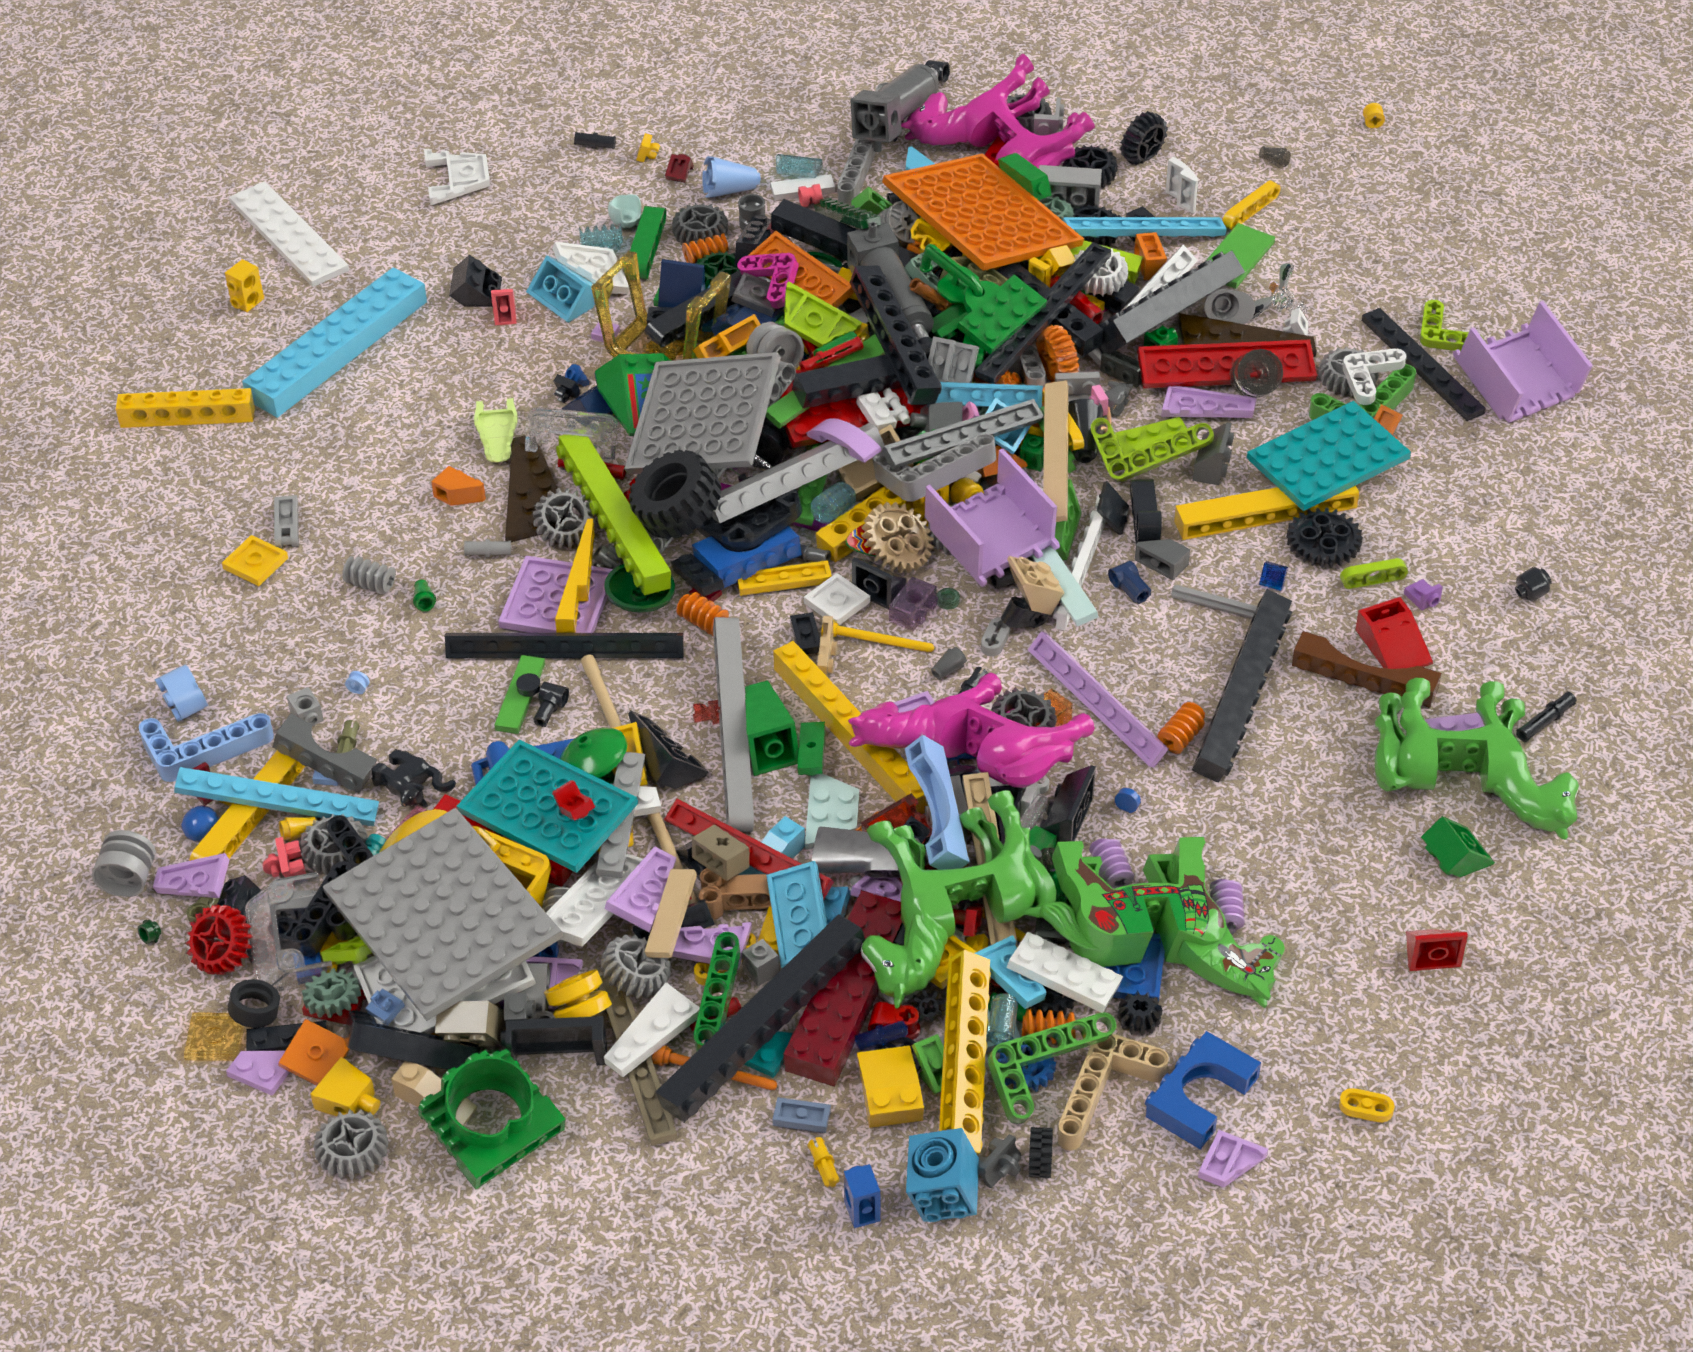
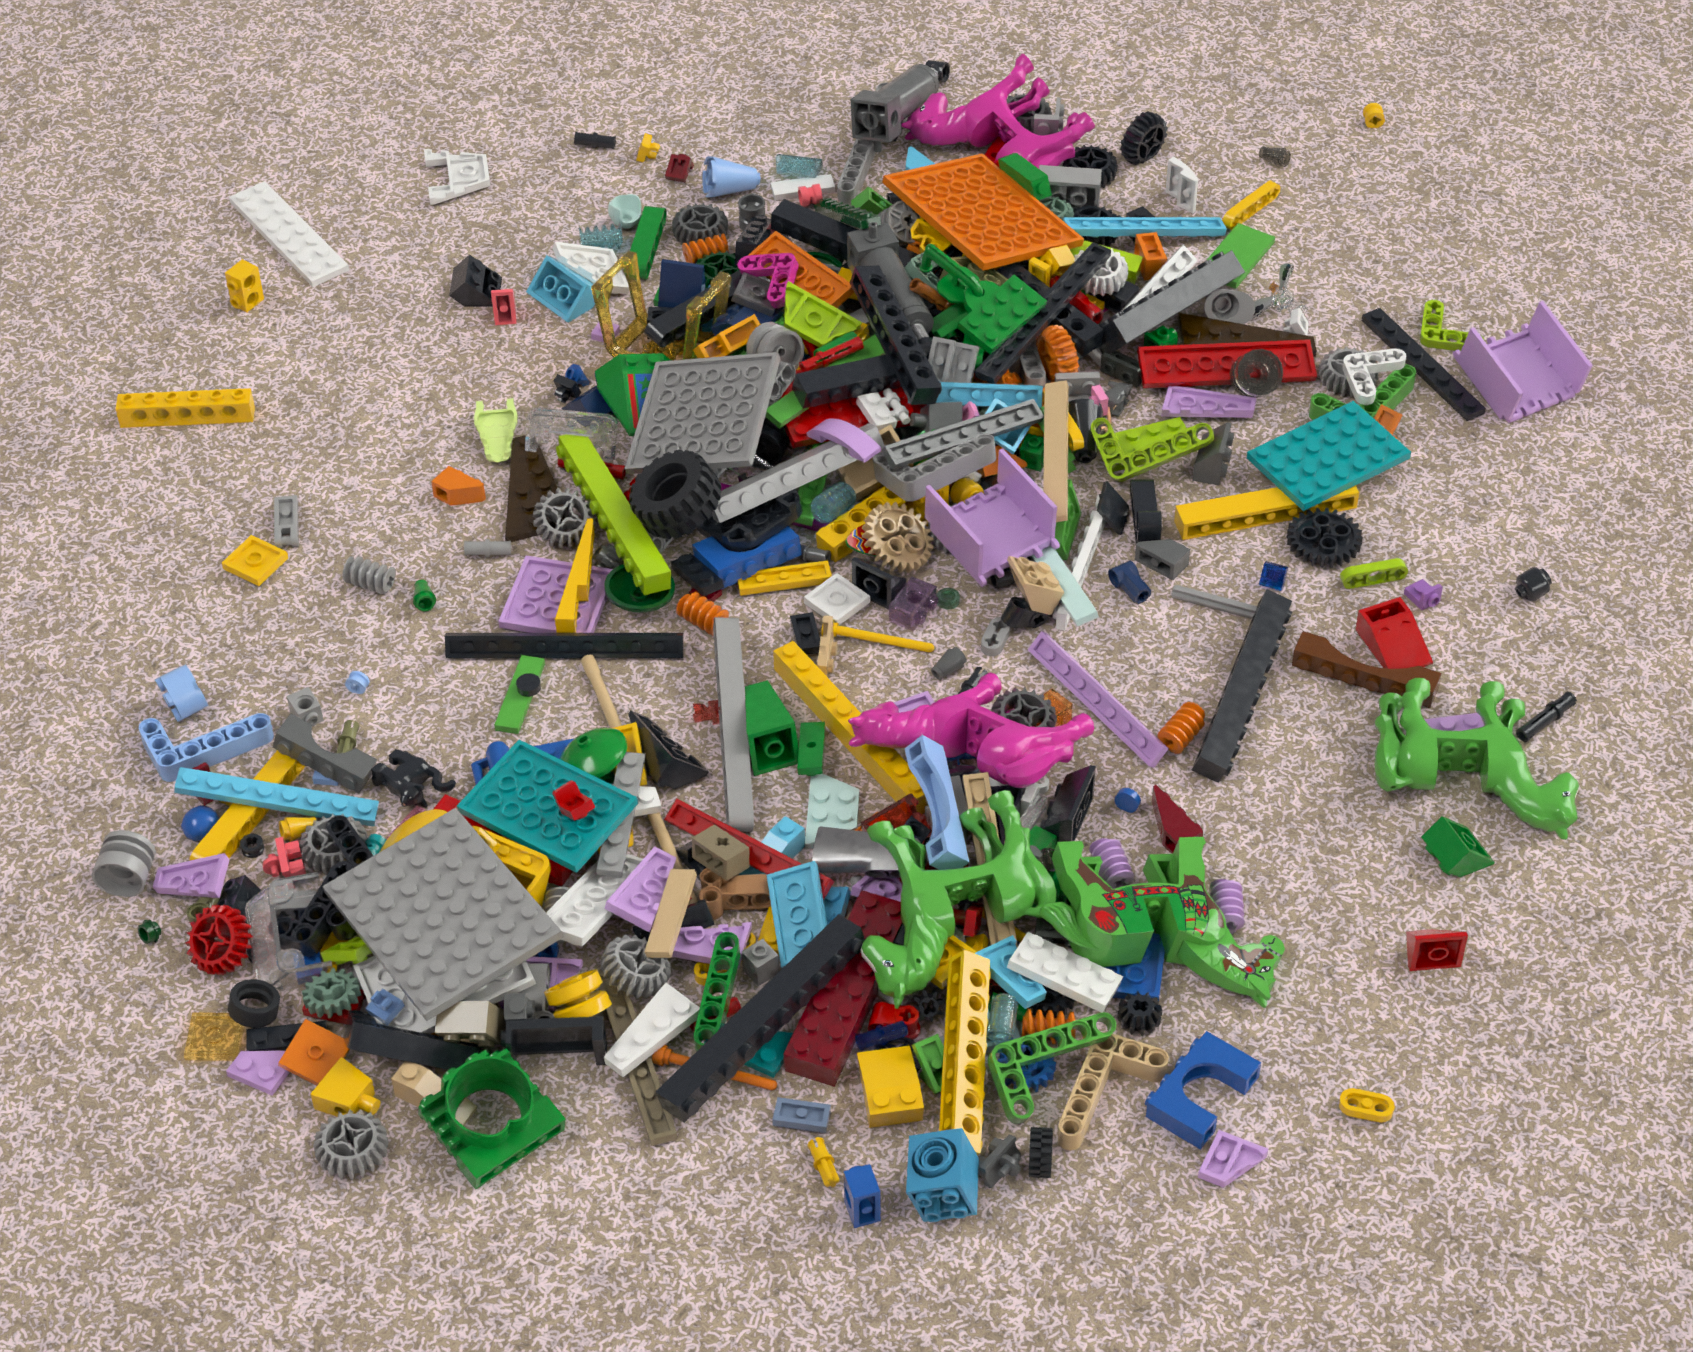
medium azure brick [242,267,427,418] -> none
black pin [533,682,569,727] -> none
none -> black bush [240,833,264,858]
none -> dark red slope [1152,785,1203,854]

